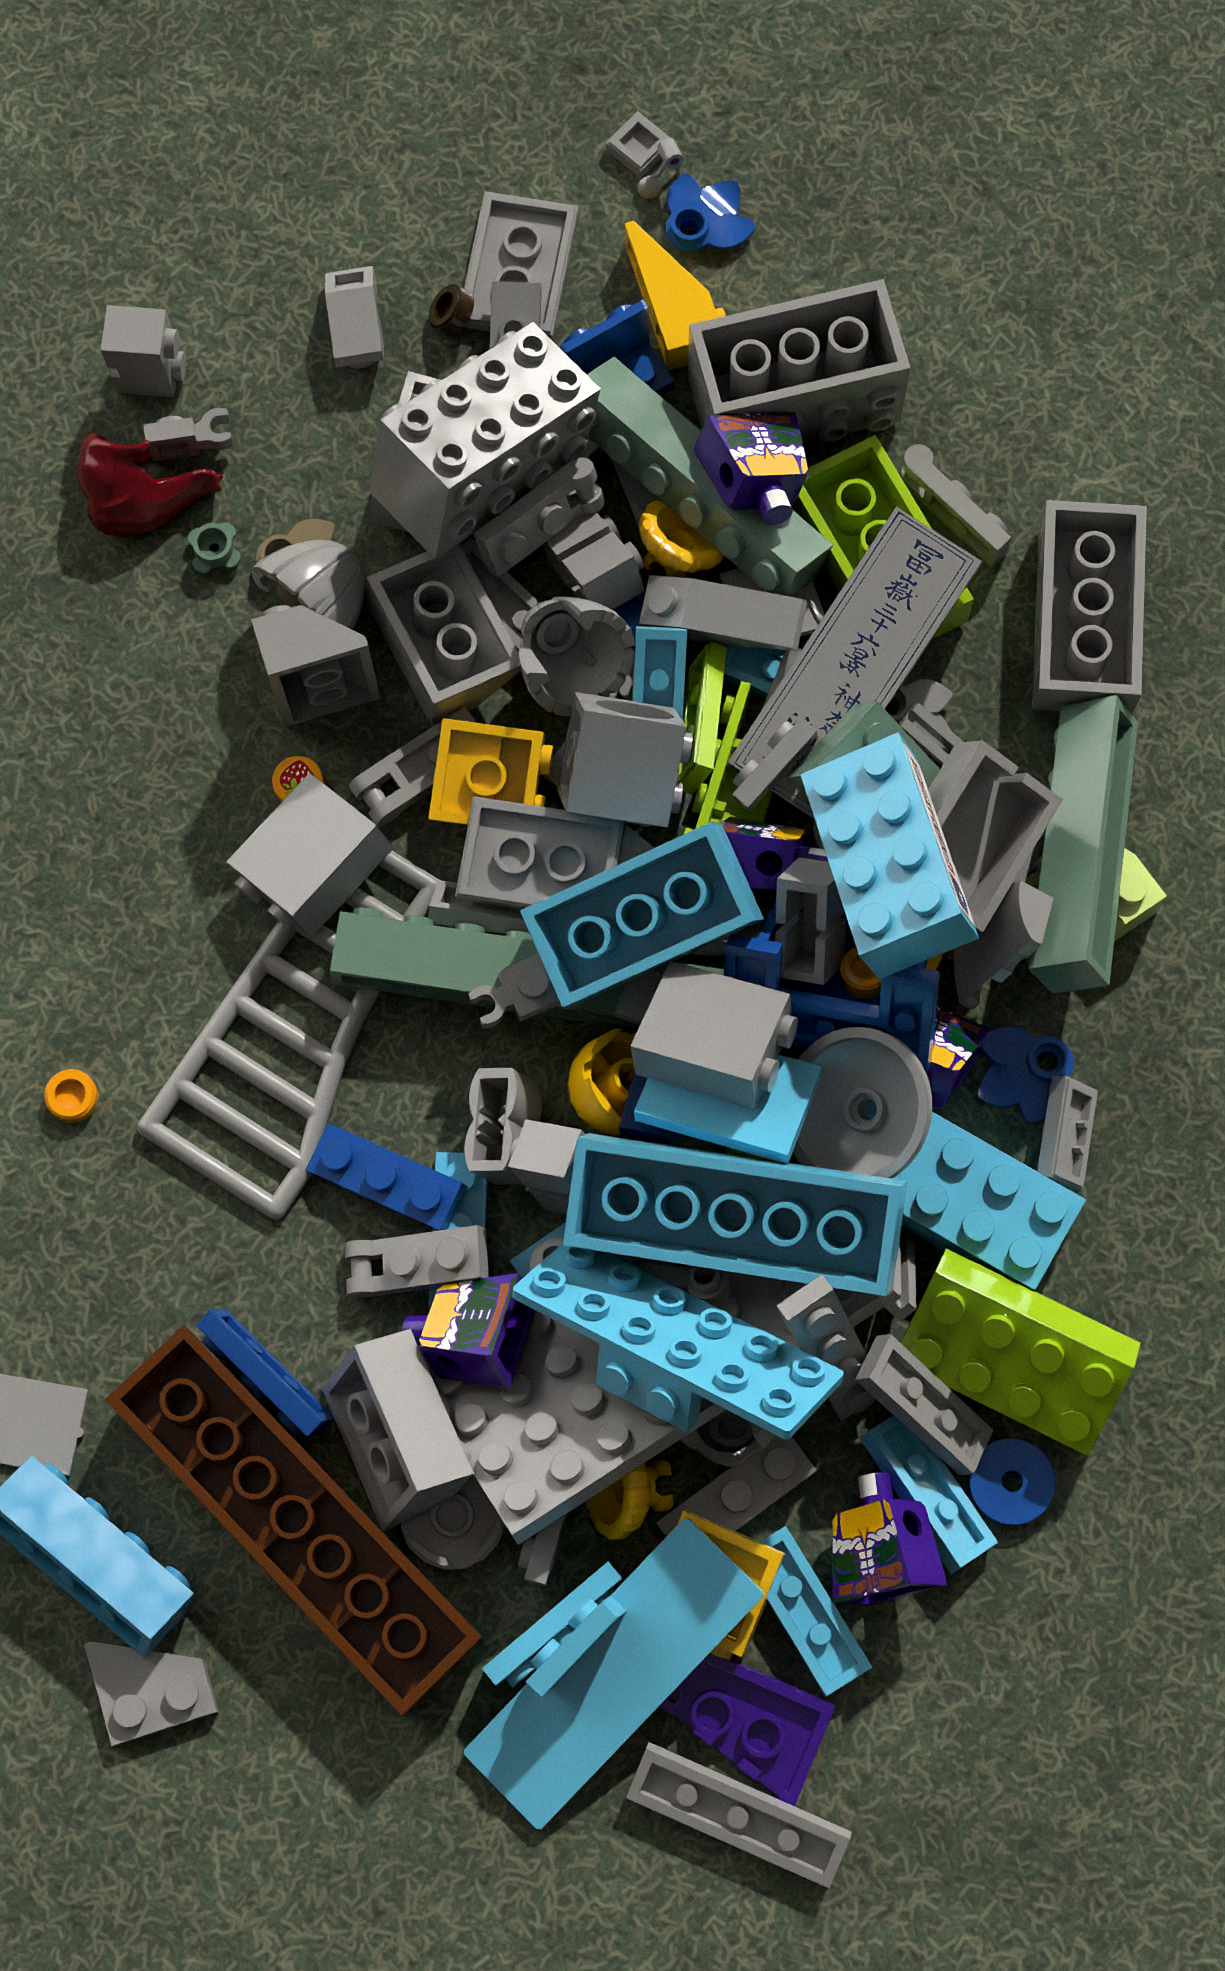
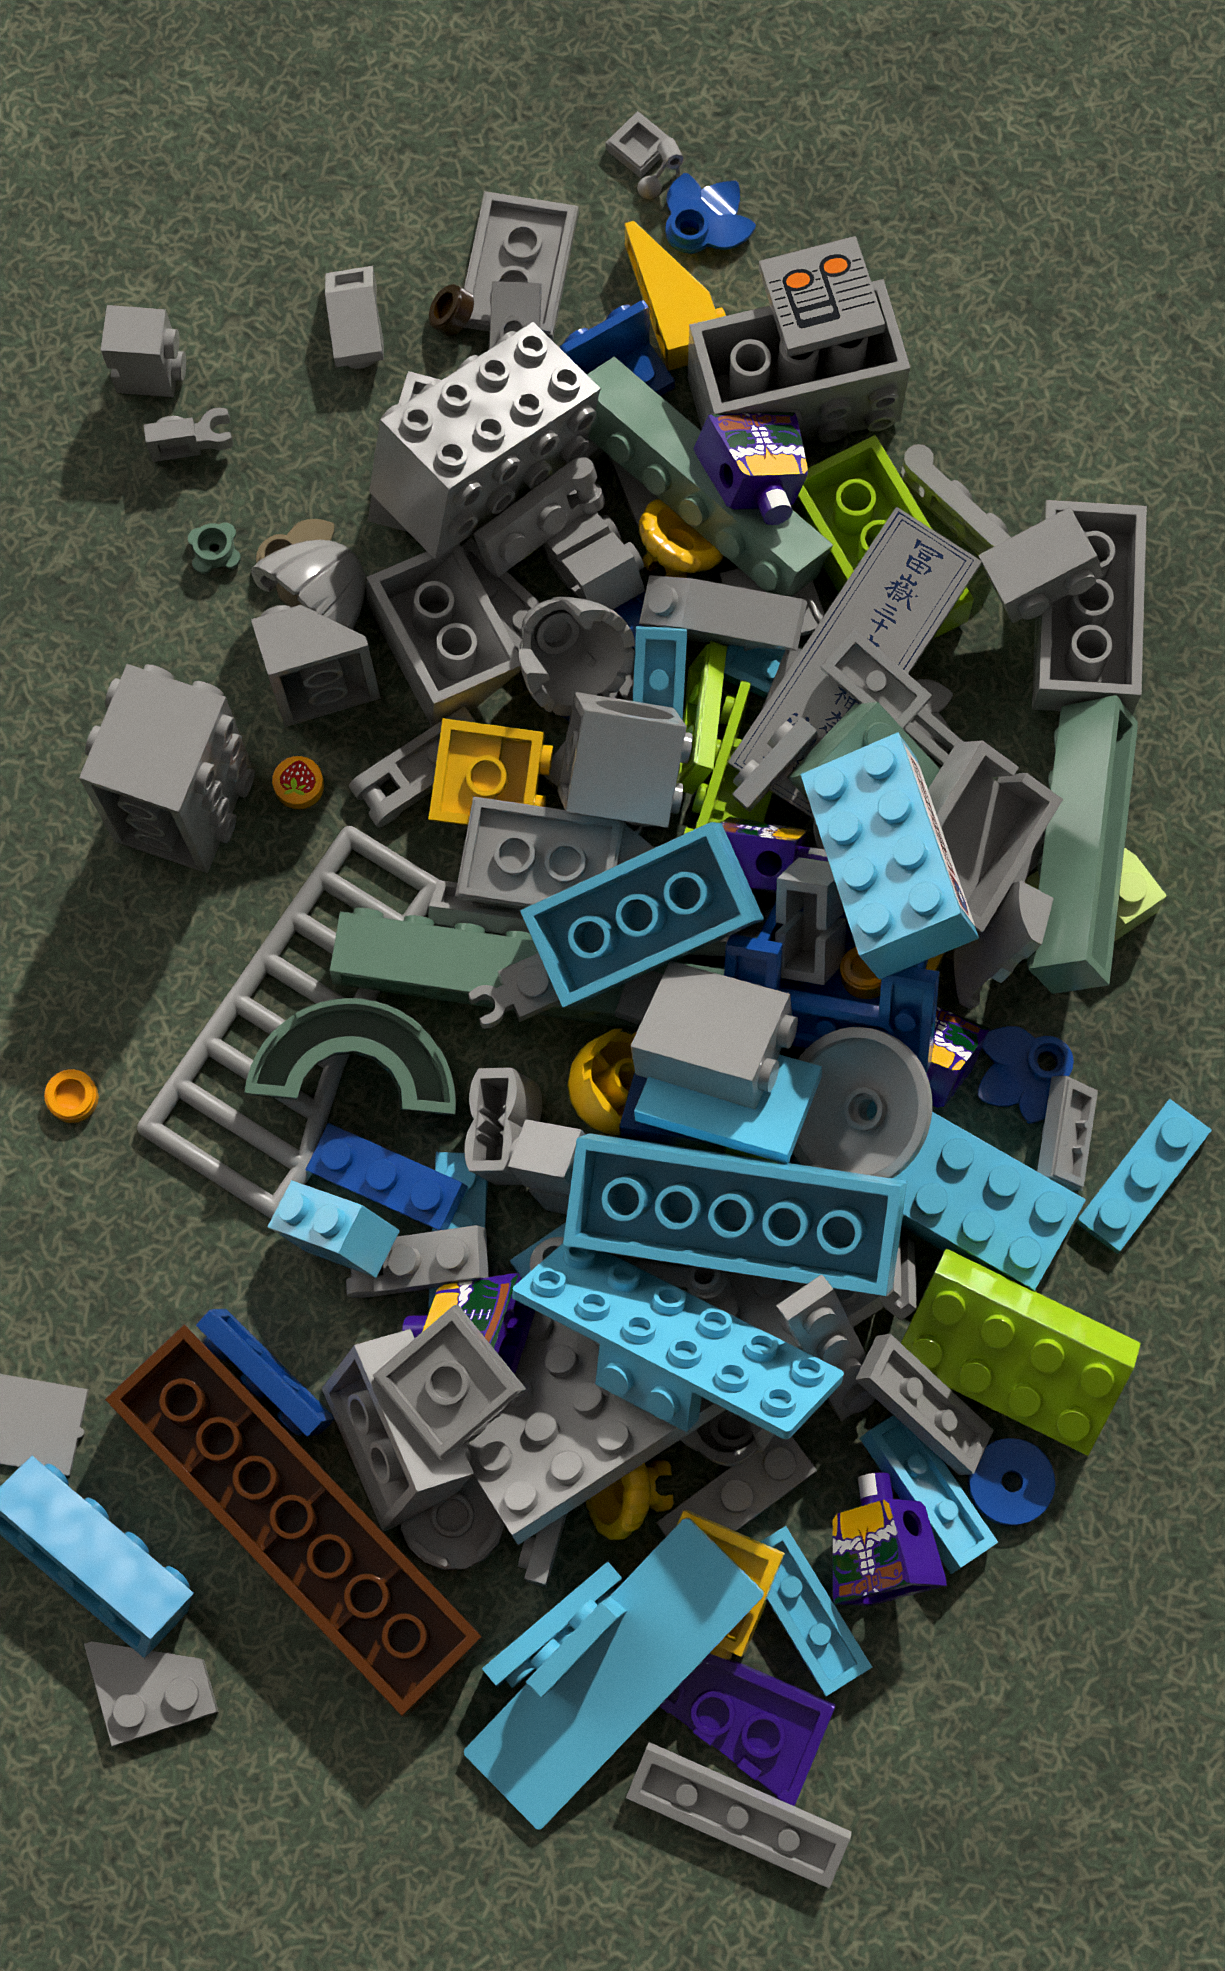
dark red piece [76,433,223,537] -> none
light grey brick [226,773,394,938] -> none
none -> light grey brick [79,664,255,873]
none -> sand green brick [244,998,456,1116]
none -> medium azure brick [267,1180,400,1278]
none -> light grey tile [372,1305,526,1461]
none -> light grey tile [759,236,885,357]
none -> light grey plate [820,628,932,730]
none -> light grey brick [978,507,1104,623]
none -> medium azure plate [1075,1099,1212,1254]

